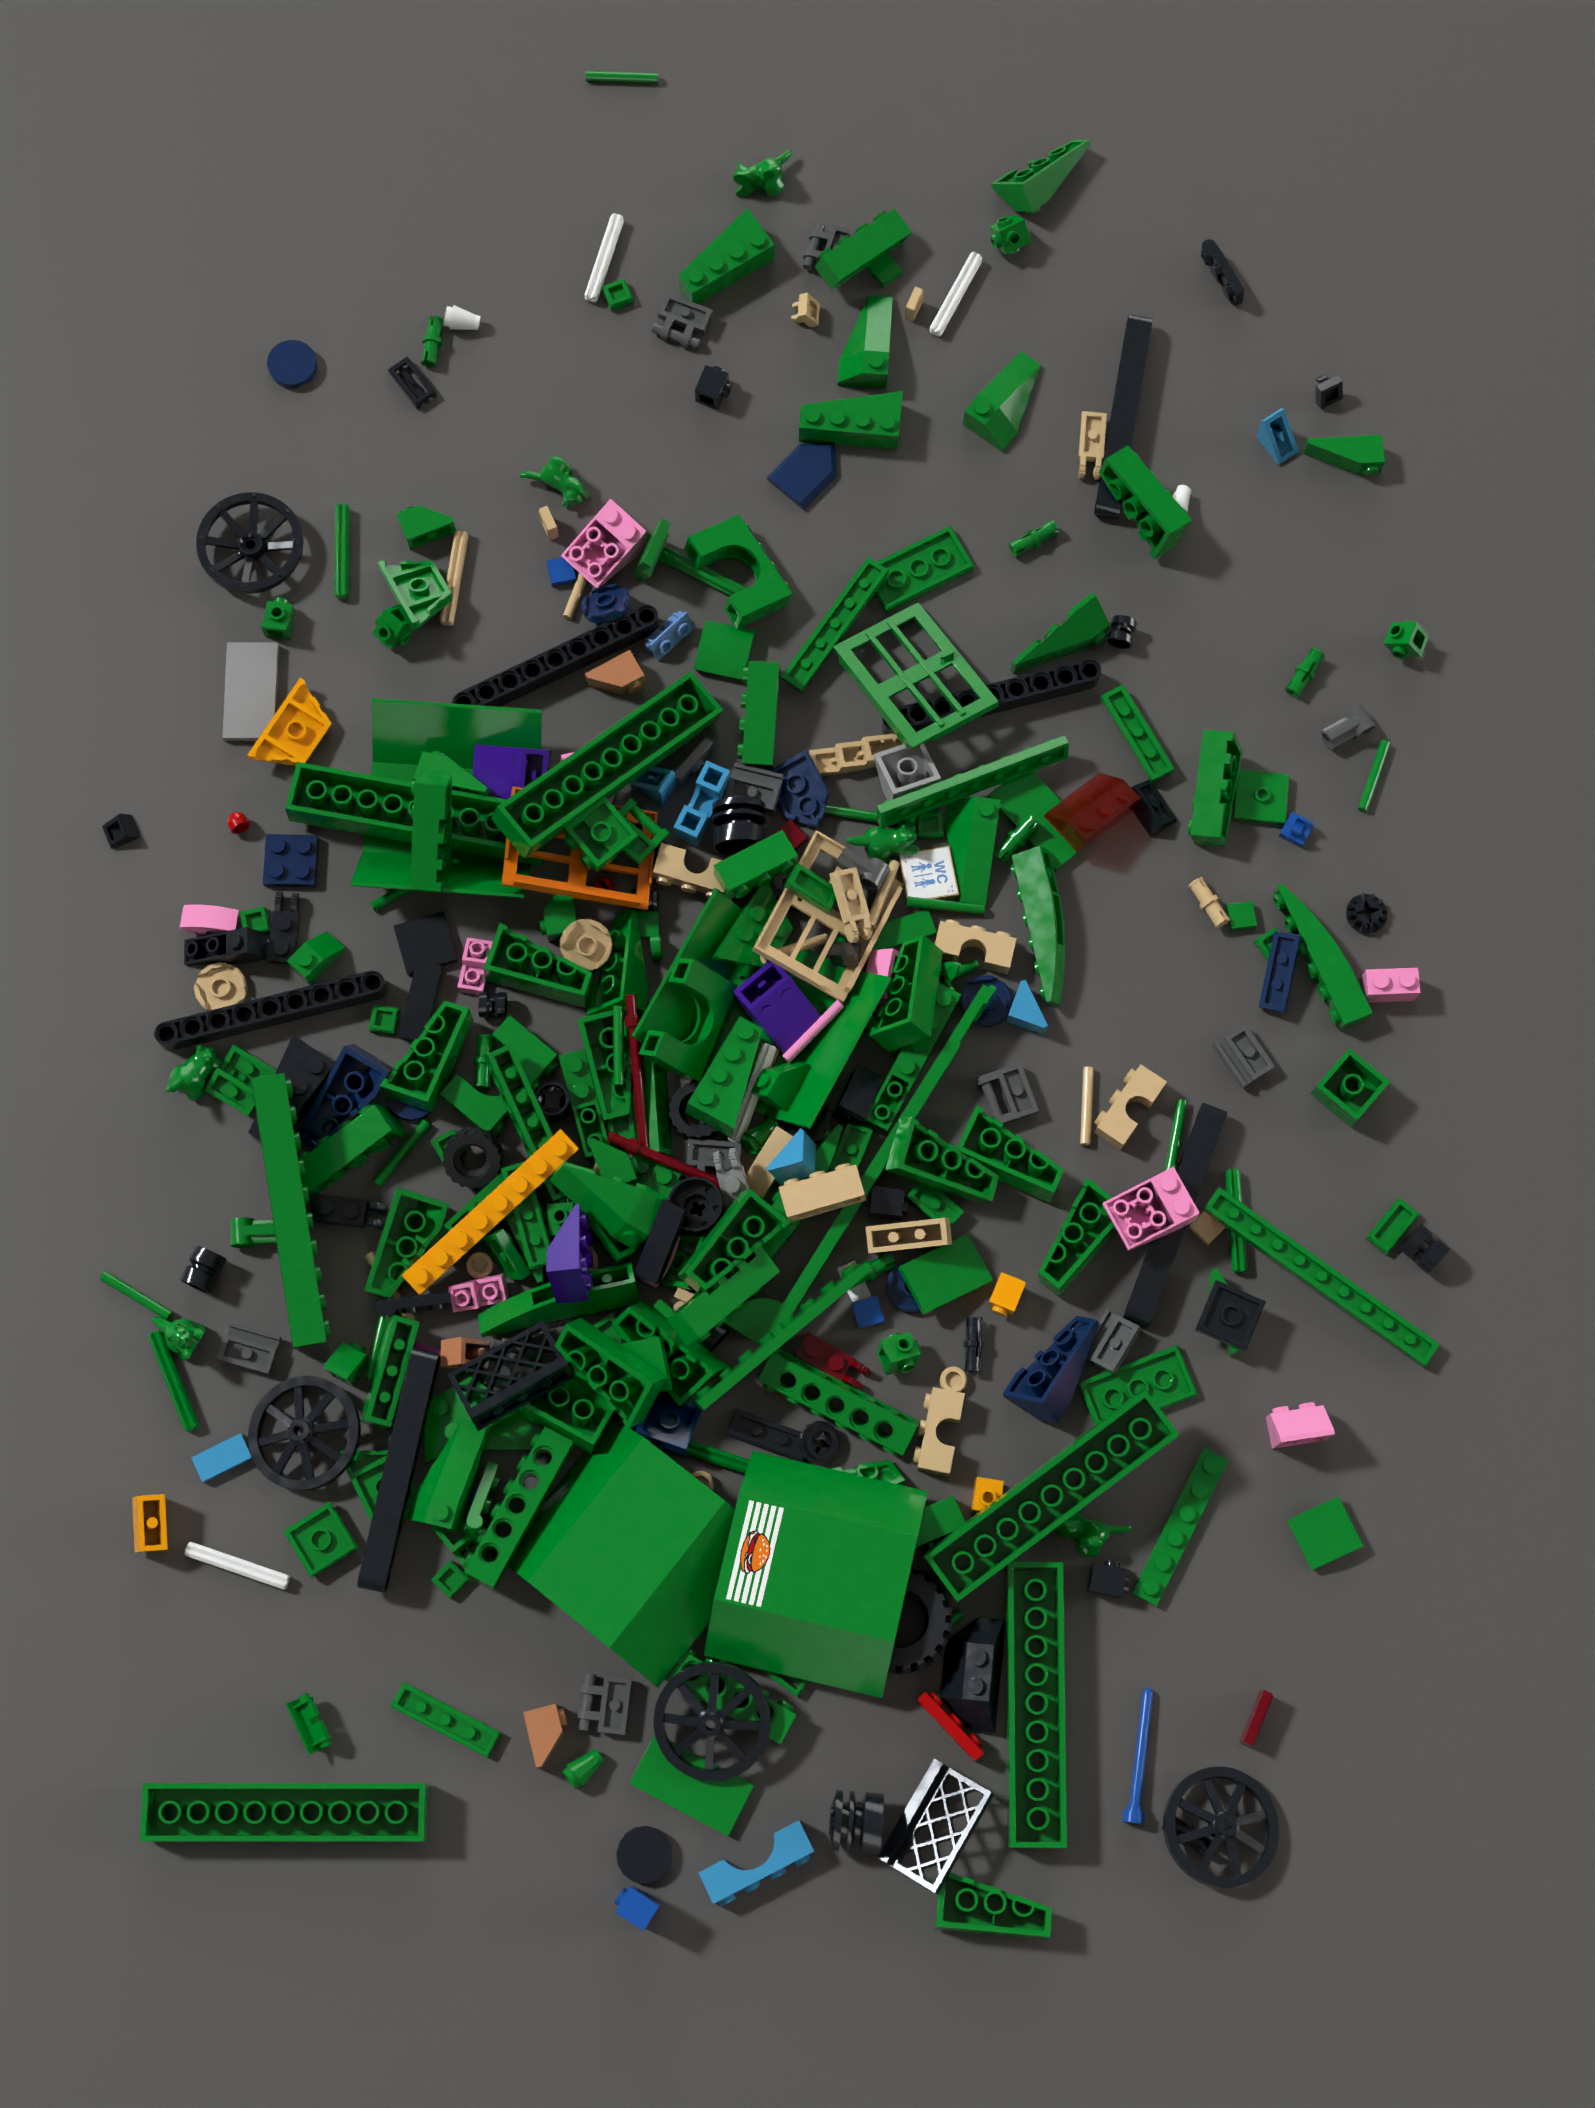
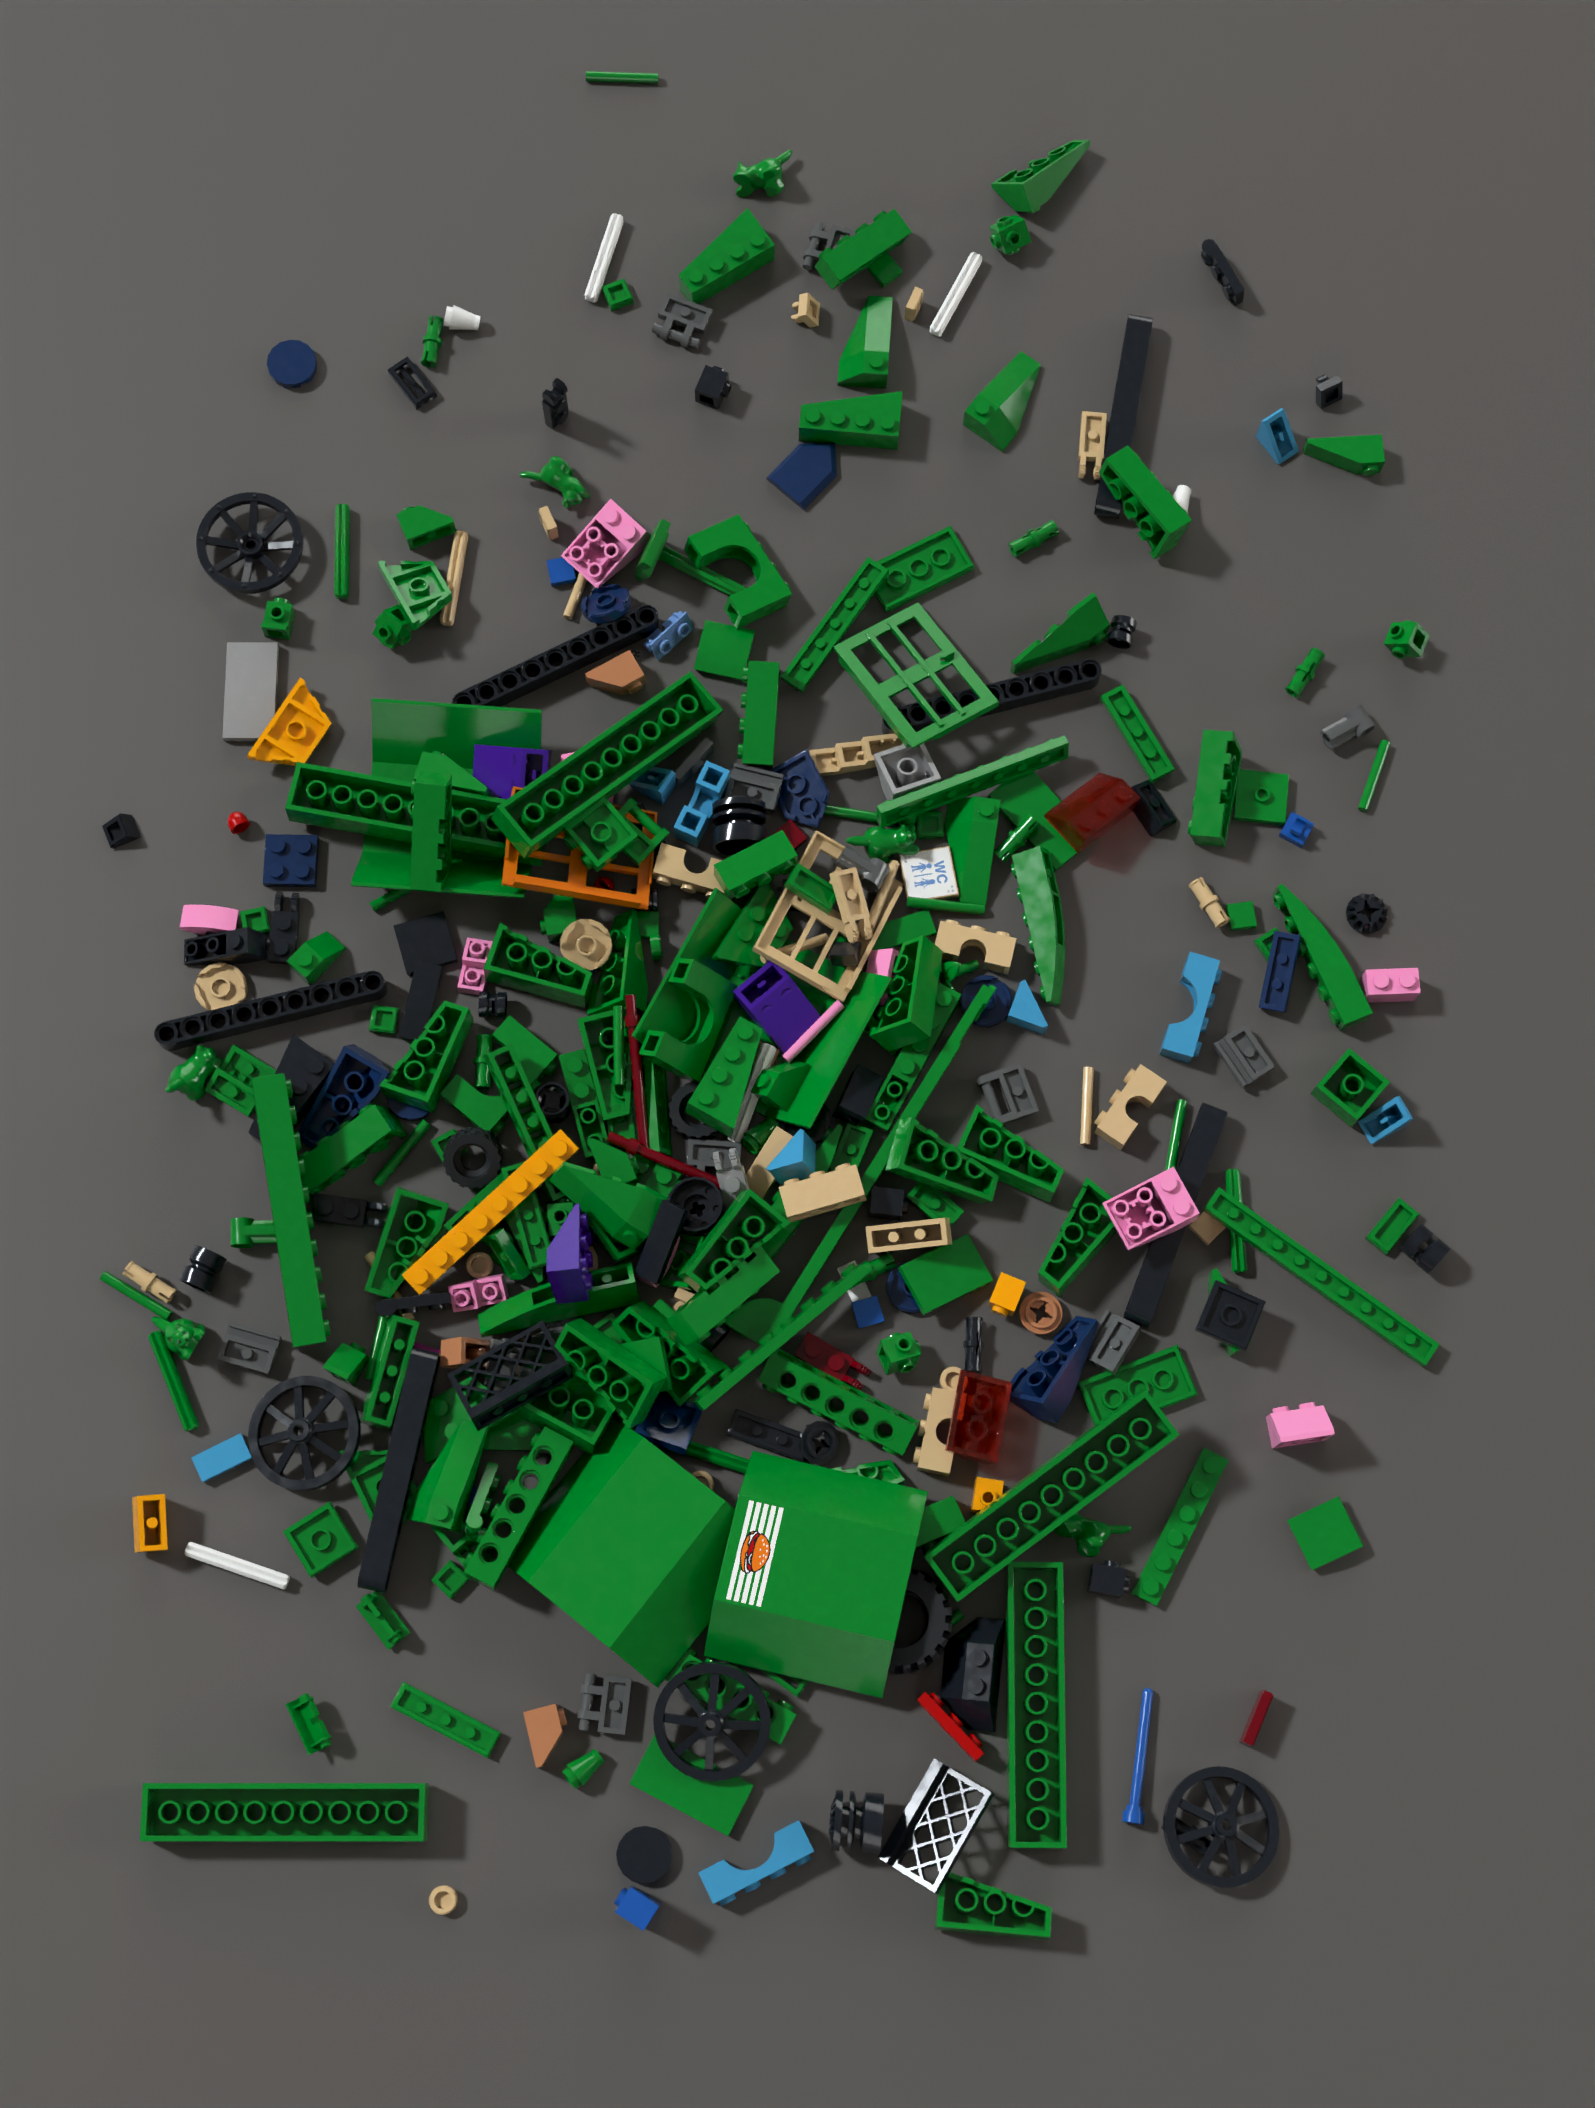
none -> tan pin [122,1261,177,1304]
none -> green hinge [356,1591,410,1650]
none -> tan tile [429,1885,458,1915]
none -> black hinge [542,378,569,430]
none -> clear red slope [945,1370,1013,1464]
none -> nougat gear [1019,1292,1062,1335]
none -> dark azure arch [1159,952,1222,1063]
none -> dark azure slope [1358,1096,1413,1144]

